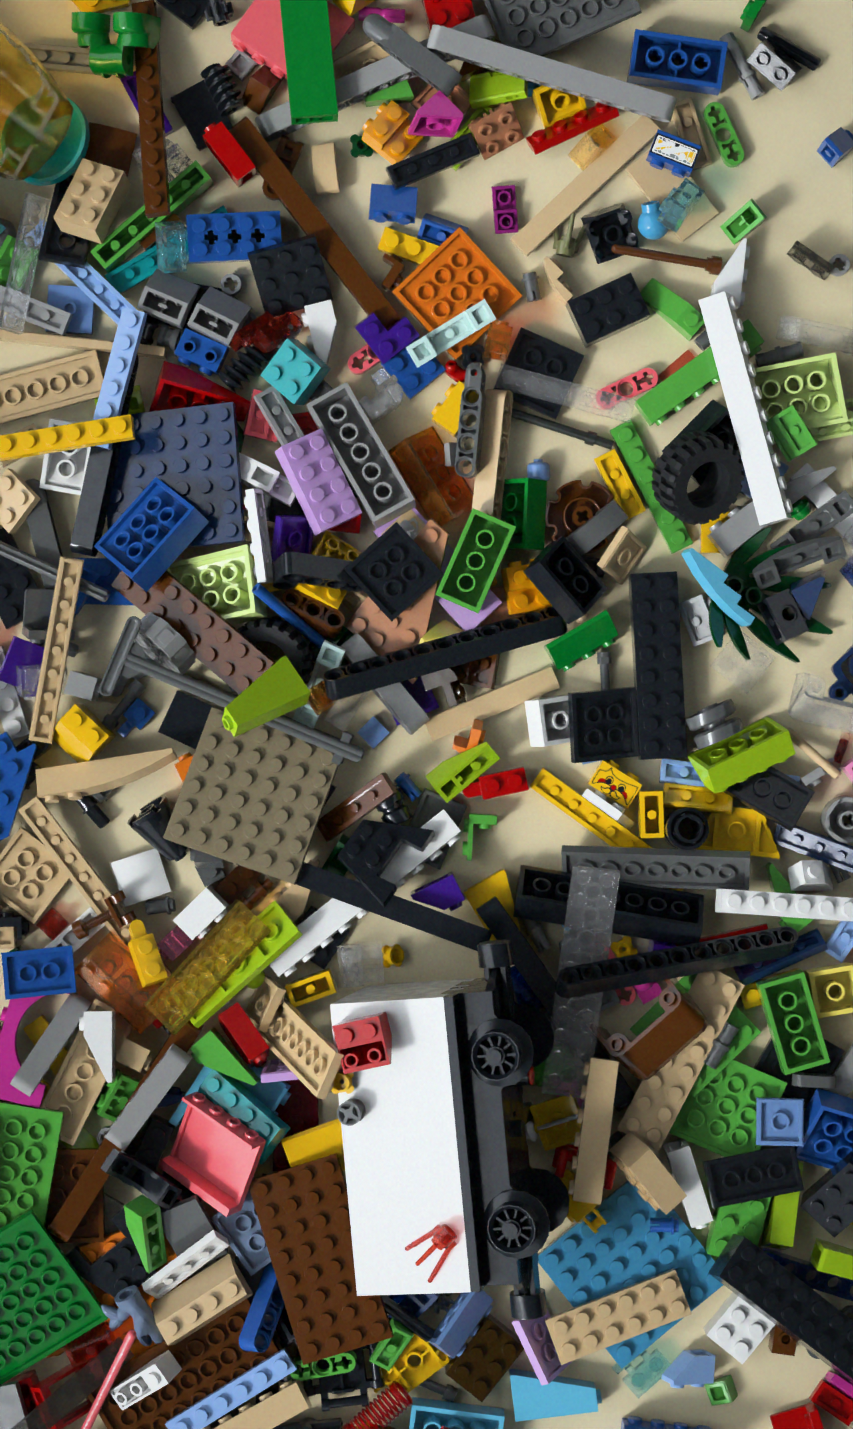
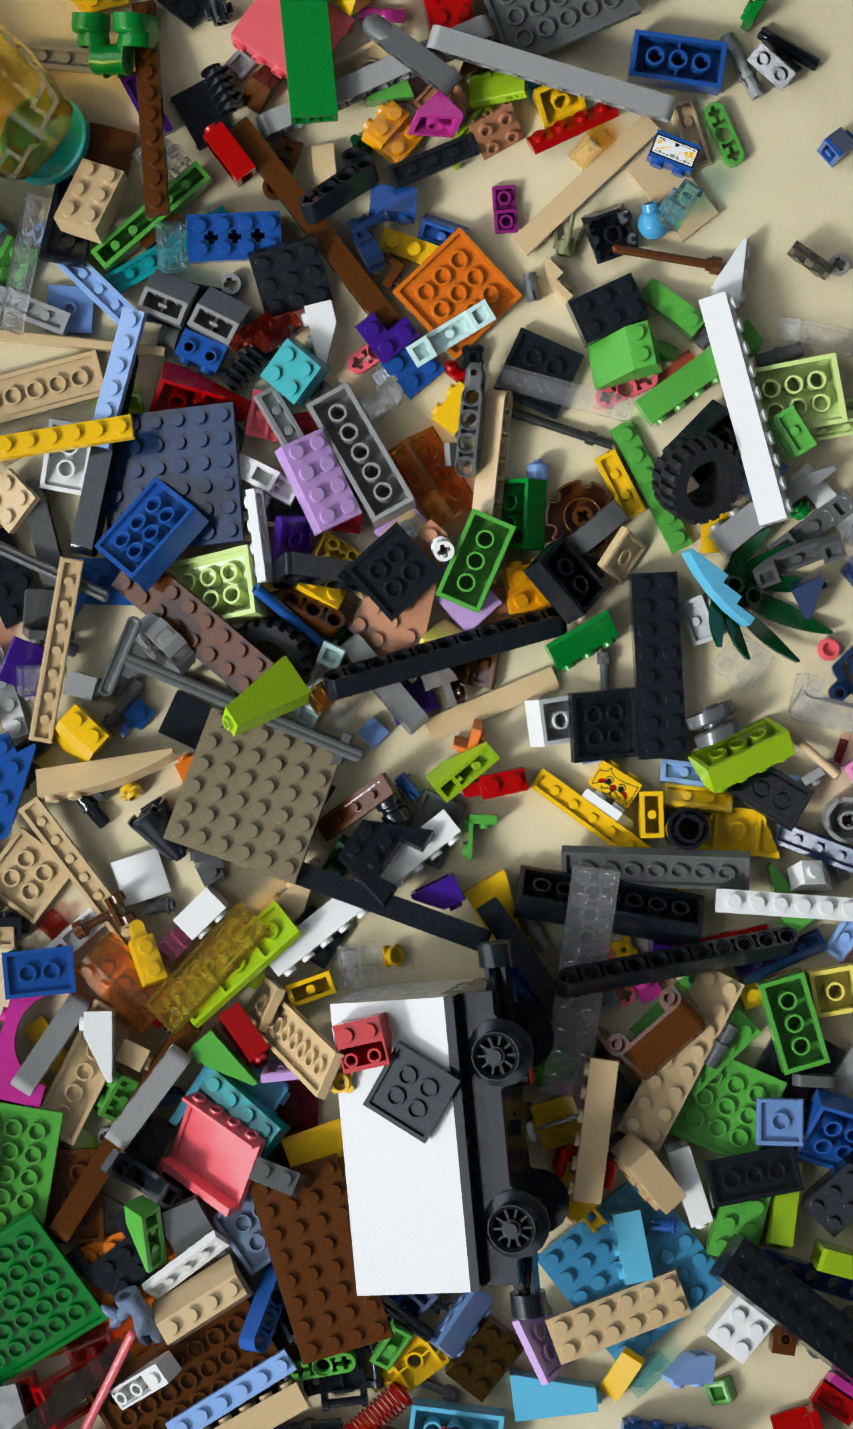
black bush [140,315,160,345] -> none
reddish brown plate [214,865,274,917] -> none
dark grey wheel [337,1098,366,1126] -> none
clear red plant [405,1224,457,1283] -> none
clear orange brick [483,320,513,362] -> none
bright green slope [720,199,766,245] -> none
black brick [757,588,809,646] -> none
none -> yellow plate [120,781,144,801]
none -> dark grey brick [249,1157,307,1199]
none -> black beam [298,147,380,224]
none -> dark blue piece [346,208,390,275]
none -> black plate [363,1041,463,1144]
none -> white bush [430,536,455,562]
none -> bright green slope [587,320,663,391]
none -> yellow tile [598,1347,645,1402]
none -> medium azure brick [607,1207,654,1285]
none -> bright green slope [657,340,678,364]
none -> coral plate [817,638,841,661]

